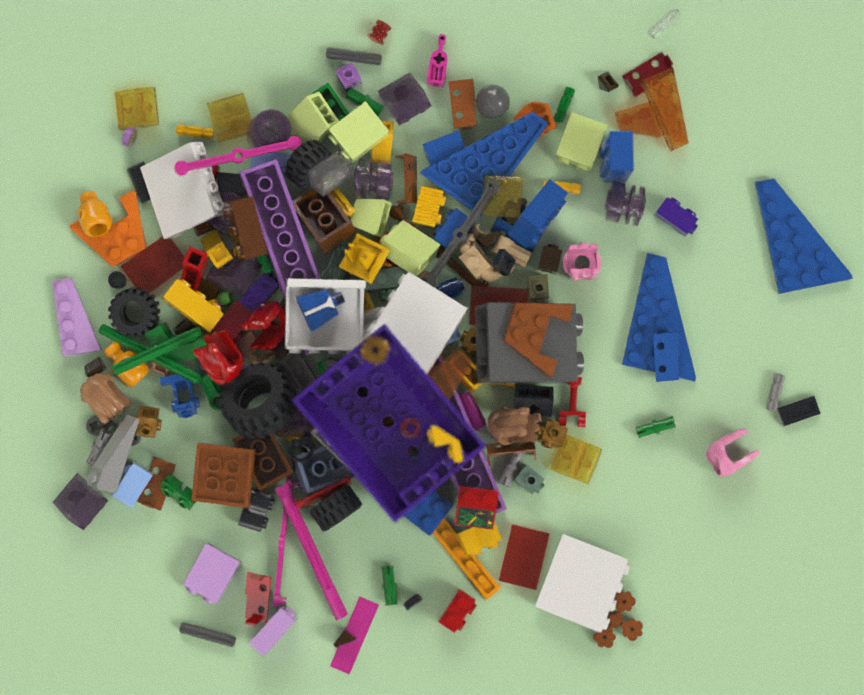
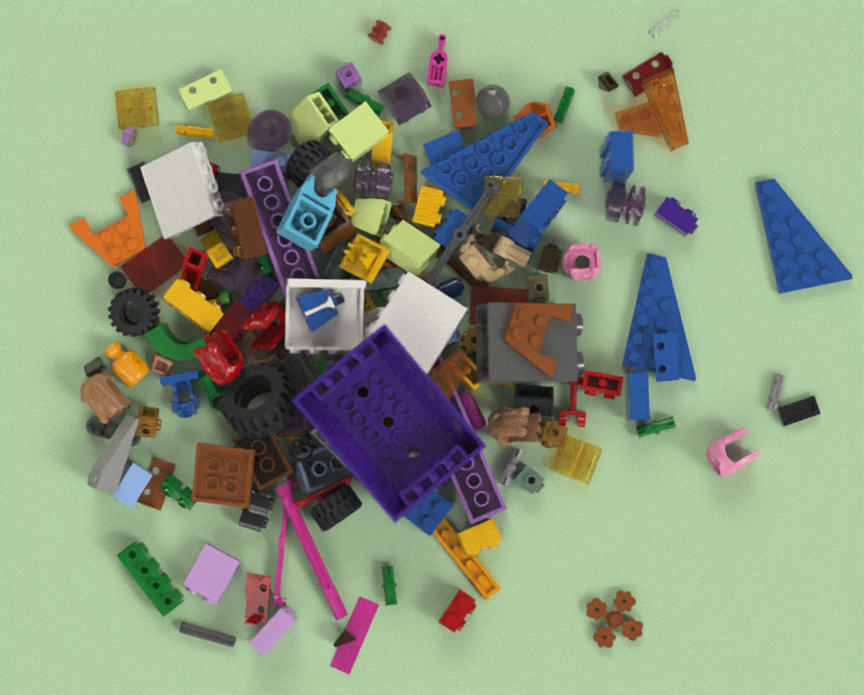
lavender wing [52,278,102,356] -> none
clear purple slope [53,473,109,530] -> none
light orange piece [78,191,112,237] -> none
light grey pin [86,428,113,466] -> none
green axle [98,324,201,384] -> none
green axle [112,326,203,375] -> none
dark brown slope [173,318,195,335] -> none
dark pink piece [174,136,302,176] -> none
dark grey axle [326,48,382,65] -> none
pearl gold brick [360,335,390,365] -> none
bush [400,418,420,438] -> none
black tile [403,594,423,611] -> none
yellow slope [427,425,463,463] -> none
red slope [454,486,499,530] -> none
dark orange piece [486,442,537,466] -> none
black plate [492,249,516,276] -> none
clear red tile [498,524,550,590] -> none
white panel [535,534,631,633] -> none
yellowish green brick [555,112,607,172] -> none
none -> green brick [116,540,184,617]
none -> yellowish green piece [179,69,232,110]
none -> medium azure brick [276,174,337,251]
none -> red brick [581,370,624,400]
none -> blue brick [625,369,650,421]

